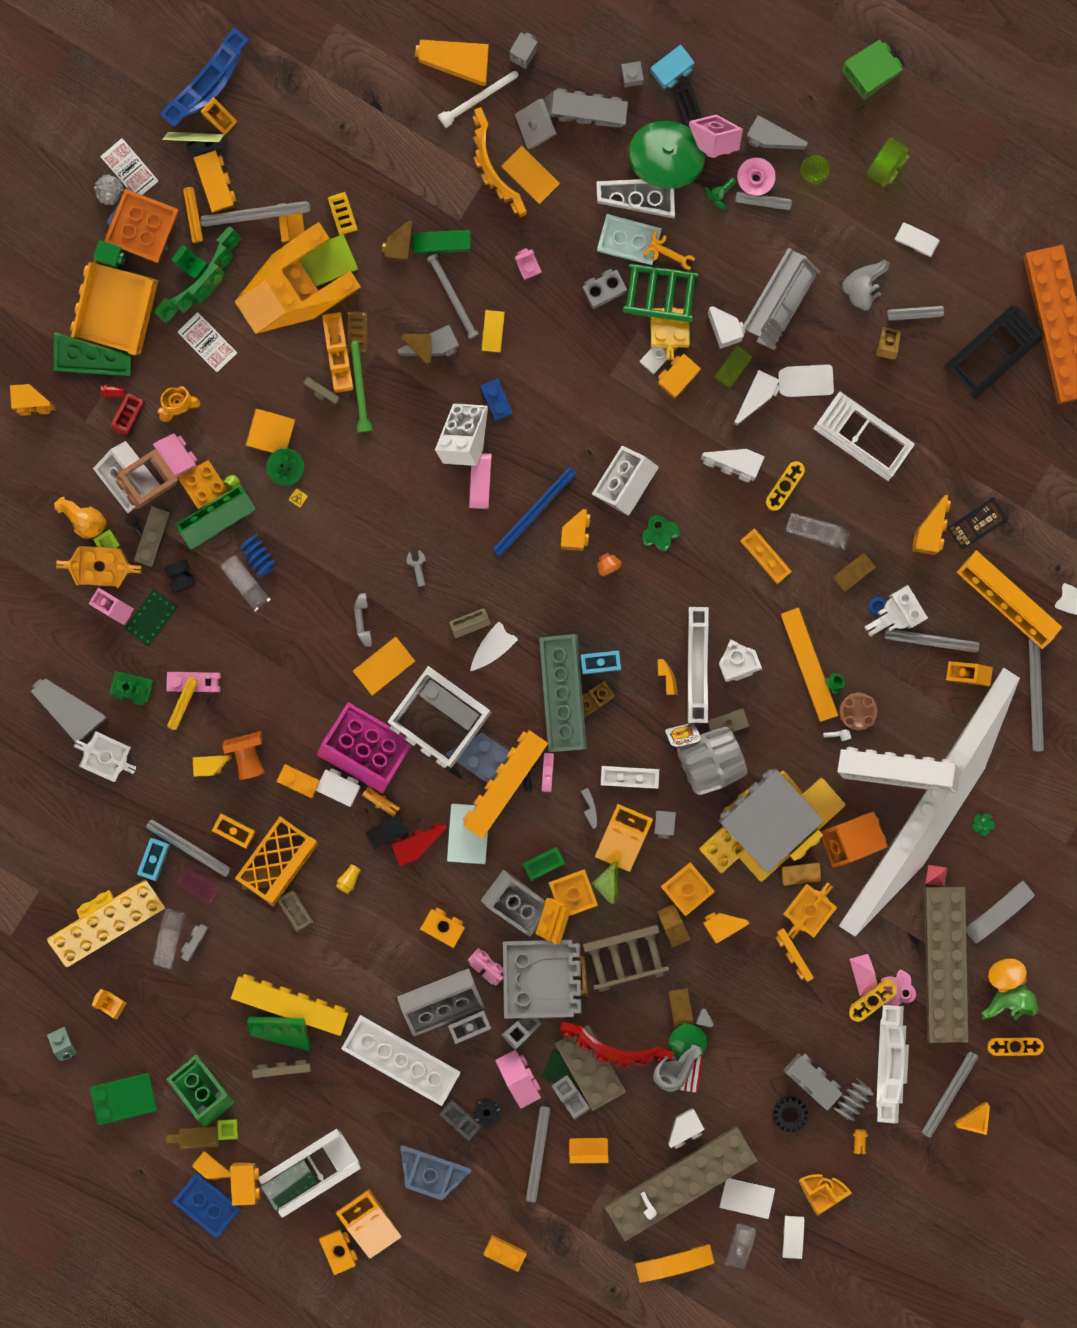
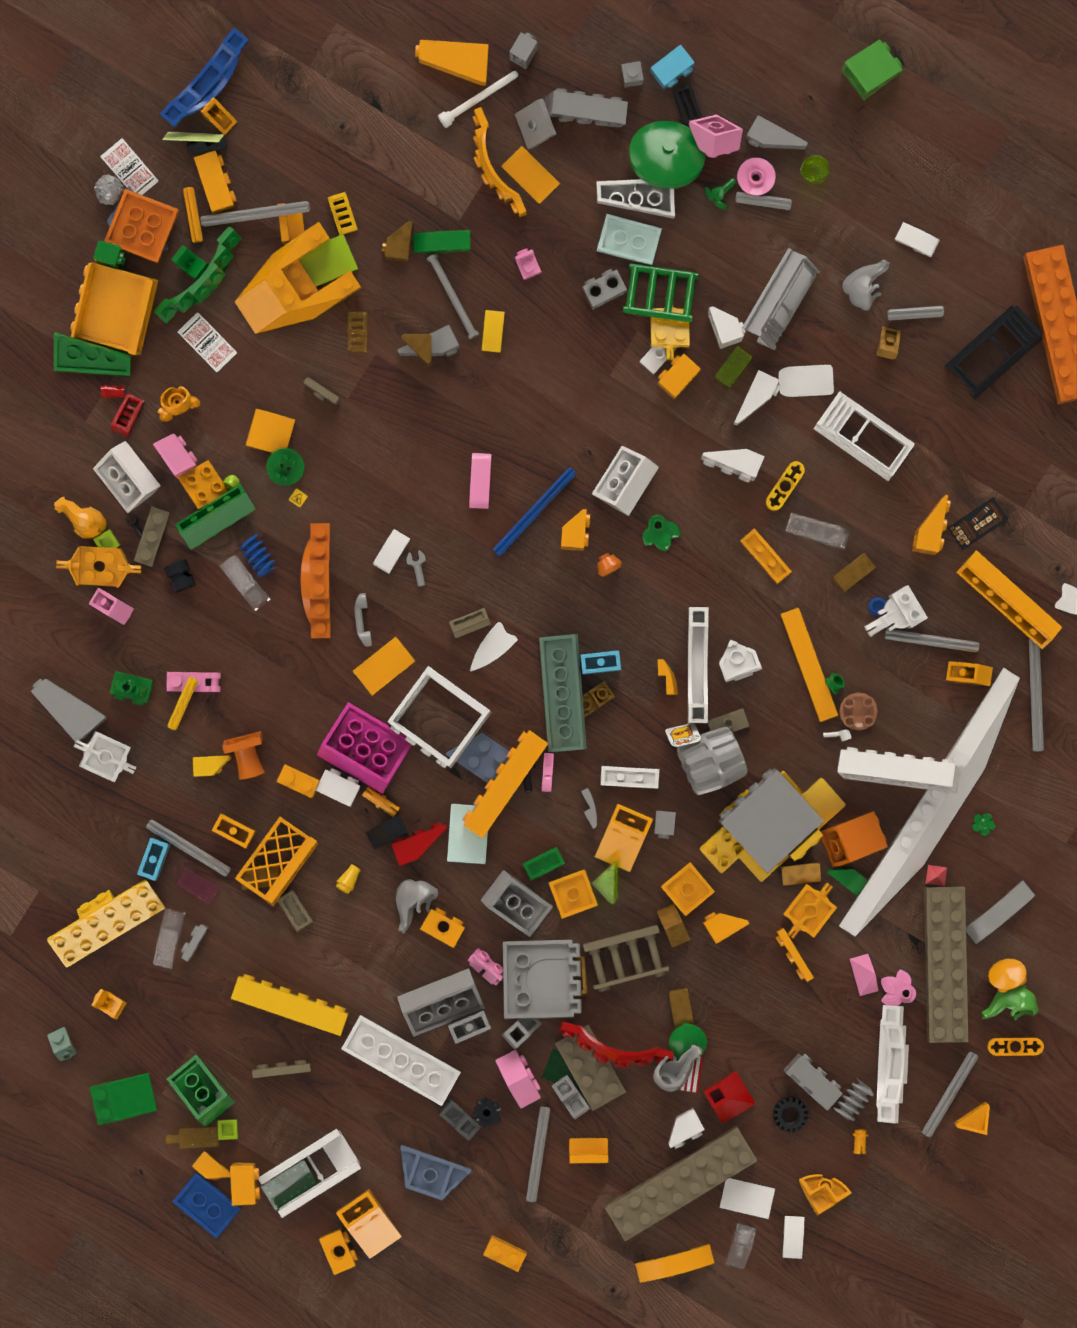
light orange slope [10,384,55,416] -> none
nougat window [116,449,178,509] -> none
dark green sticker [124,589,178,647] -> none
green wing [247,1017,311,1051] -> none
light orange slope [322,312,354,393] -> none
bright green piece [351,340,372,433] -> none
light grey slope [420,679,479,731] -> none
white slope [435,404,488,466] -> none
blue plate [480,378,513,422] -> none
light orange plate [535,898,571,944] -> none
white hand [640,1192,657,1220] -> none
light orange bar [643,231,695,270] -> none
light grey slope [695,1008,714,1027] -> none
yellow beam [849,979,897,1022] -> none
clear neon green brick [865,137,909,188] -> none
none -> orange piece [301,523,331,638]
none -> white slope [373,529,410,574]
none -> light grey piece [395,879,438,934]
none -> red slope [703,1071,755,1124]
none -> green slope [826,866,868,896]

